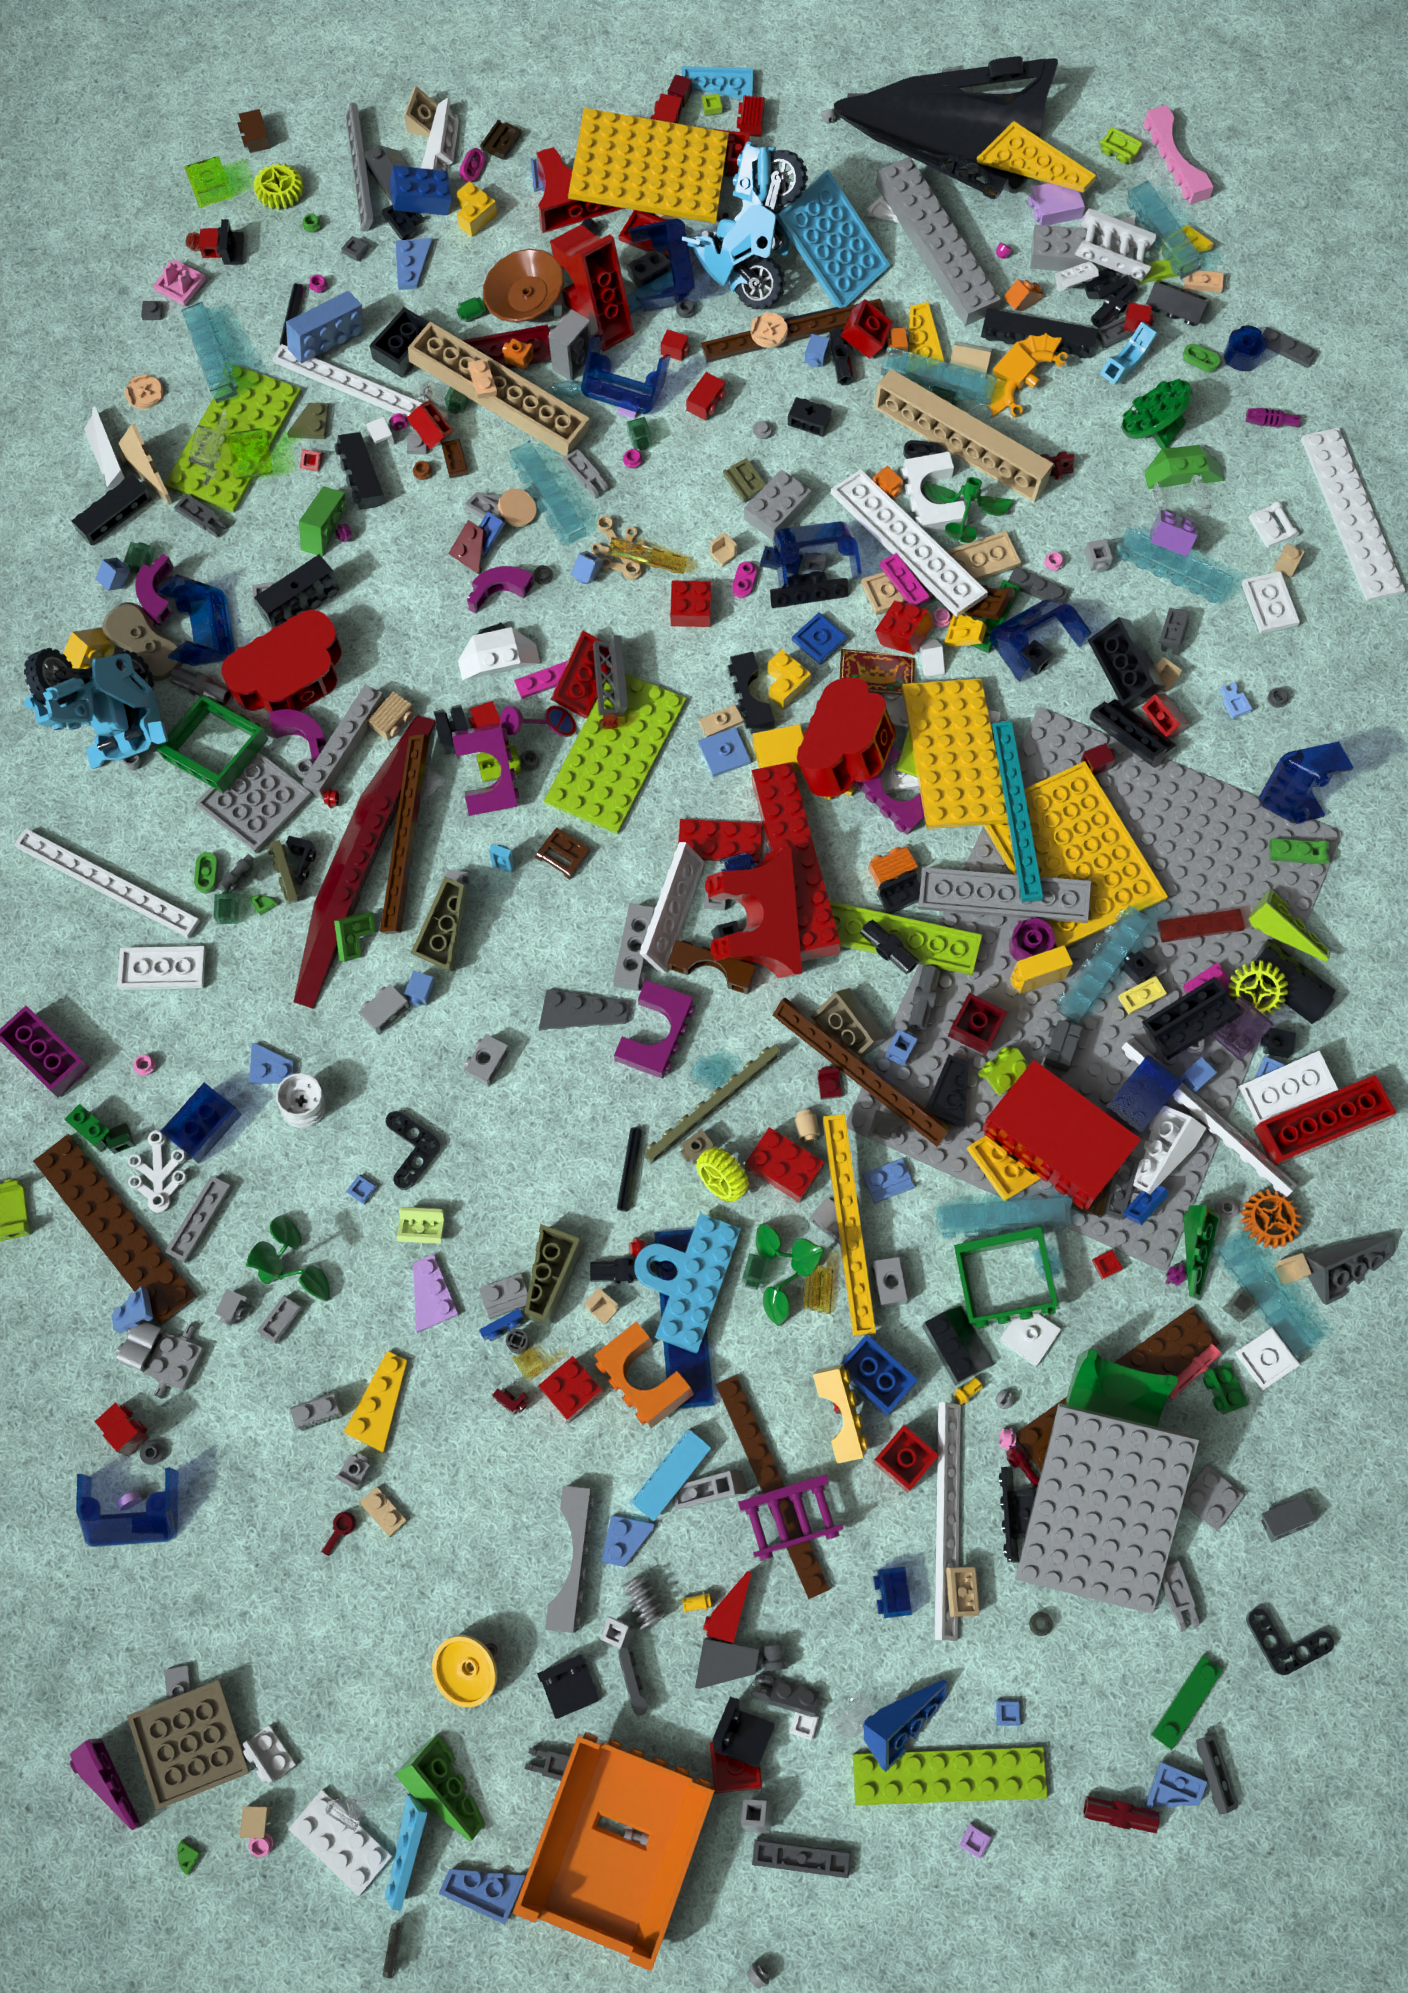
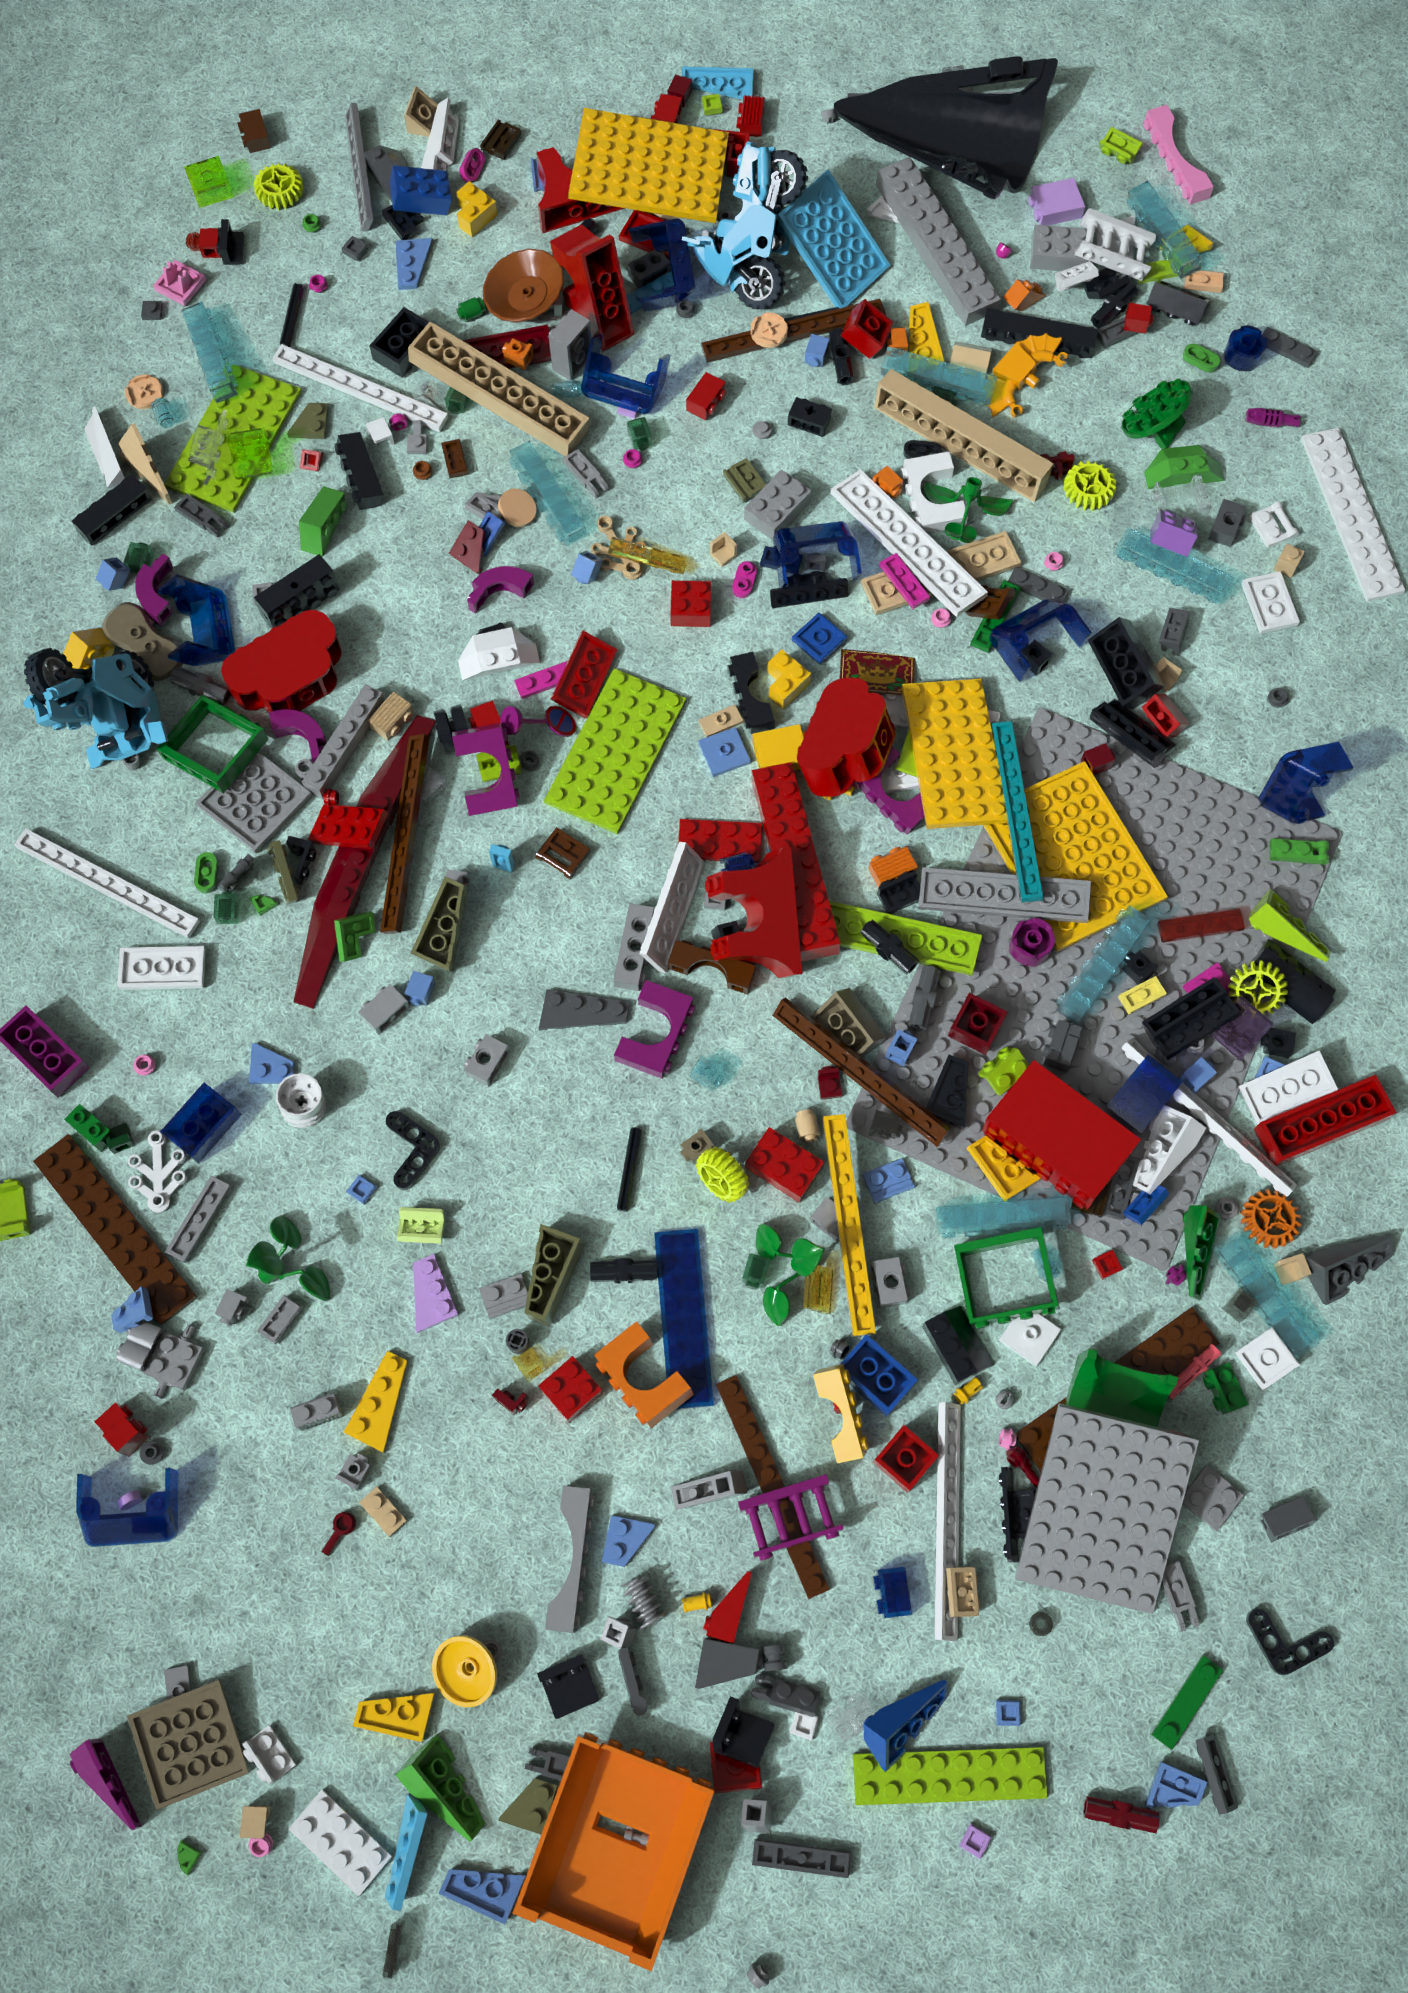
medium blue brick [286,290,363,364] -> none
clear slope [325,1790,377,1832] -> none
magenta plate [335,524,352,542] -> none
red brick [407,400,454,450] -> none
light nougat plate [468,359,497,399] -> none
blue plate [479,1308,524,1341] -> none
clear smoke plate [533,565,553,585] -> none
tan panel [584,1287,619,1324] -> none
dark grey fence [593,635,628,717] -> none
clear red plate [599,714,620,729] -> none
red plate [629,1237,646,1259] -> none
medium azure brick [630,1430,711,1521] -> none
medium azure plate [634,1213,741,1353] -> none
olive plate [644,1044,780,1165] -> none
red brick [660,329,691,361] -> none
red brick [875,600,933,655] -> none
white slope [918,639,945,678] -> none
yellow wing [944,614,987,647] -> none
yellow wing [977,121,1096,193] -> none
yellow brick [1010,945,1073,994] -> none
light grey brick [1084,539,1113,573] -> none
medium azure arch [1100,321,1159,385] -> none
light blue plate [1220,682,1252,719] -> none
none -> clear light blue brick [151,398,175,428]
none -> red plate [308,804,388,849]
none -> yellow wing [353,1693,435,1742]
none -> olive wing [498,1778,558,1834]
none -> dark grey plate [830,1338,850,1360]
none -> neon yellow gear [1063,460,1116,511]
none -> dark grey brick [1208,499,1247,547]

